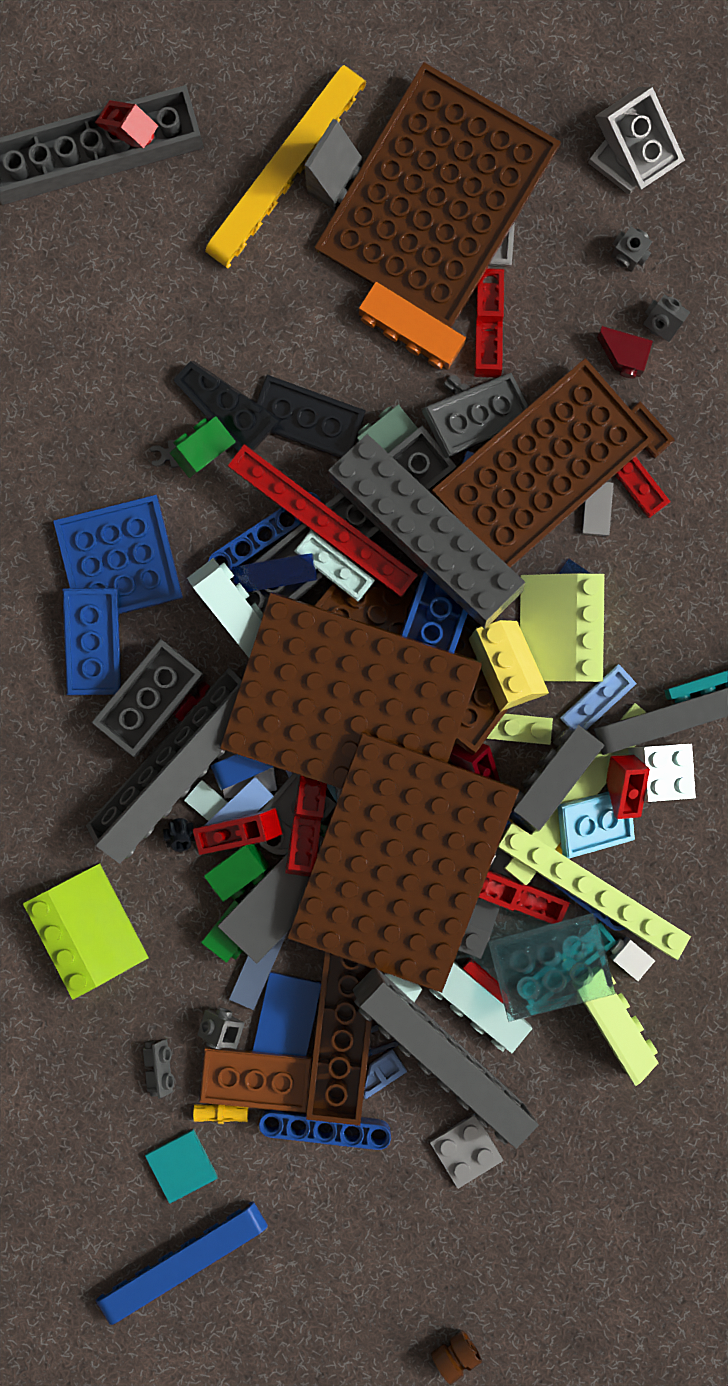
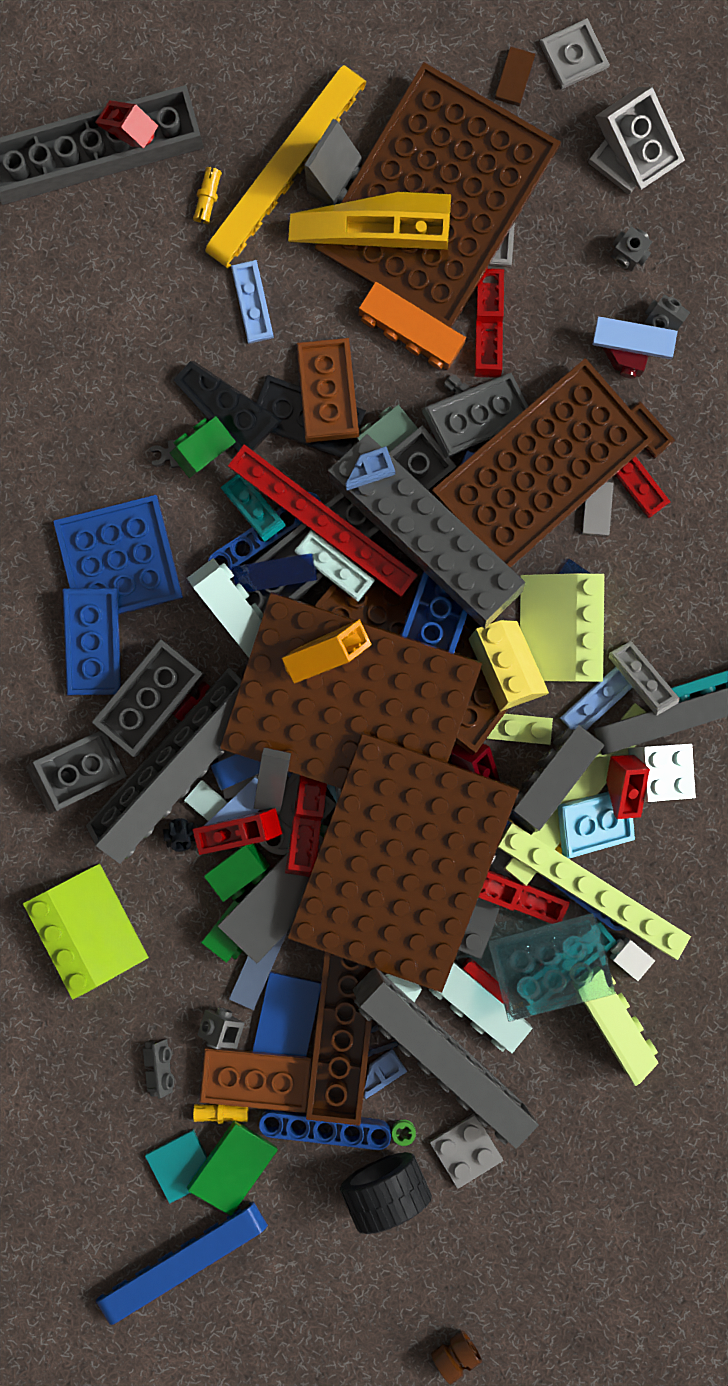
none -> dark grey slope [26,730,127,814]
none -> green tile [187,1120,278,1216]
none -> yellow pin [193,167,222,224]
none -> teal tile [220,474,286,542]
none -> light blue tile [231,260,274,344]
none -> dark grey tile [254,748,291,814]
none -> light orange slope [282,619,372,683]
none -> yellow wedge [288,192,451,250]
none -> dark orange tile [297,338,359,443]
none -> black tyre [340,1152,432,1234]
none -> medium blue tile [345,447,395,490]
none -> bright green bush [392,1119,416,1146]
none -> reddish brown tile [495,46,535,107]
none -> light grey tile [539,18,610,89]
none -> light blue tile [592,316,678,359]
none -> light grey tile [608,641,680,716]

